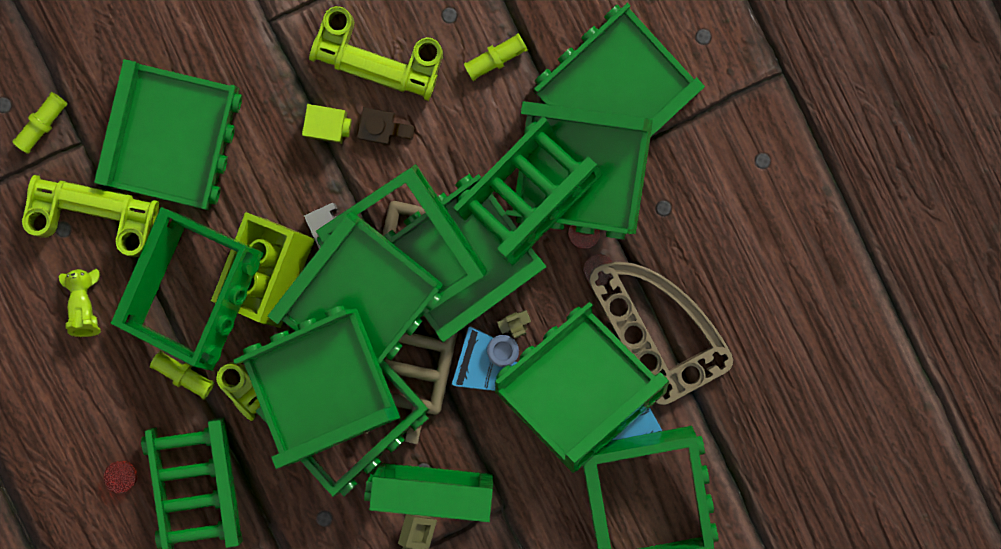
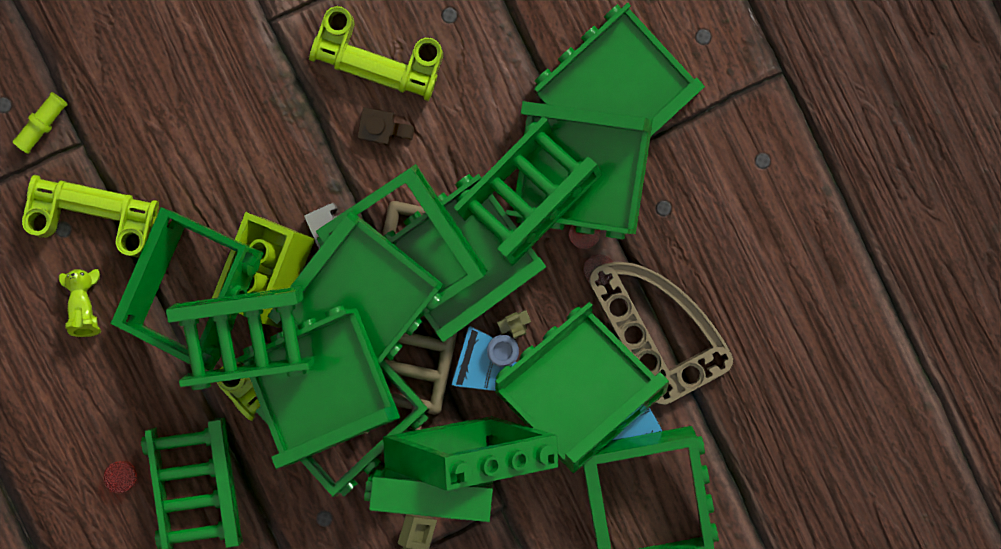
green panel [94,59,243,210] -> none
lime pin [150,350,215,399] -> none
lime brick [302,104,352,144] -> none
lime pin [464,33,528,81] -> none
none -> green fence [166,286,315,390]
none -> green window [383,416,558,491]

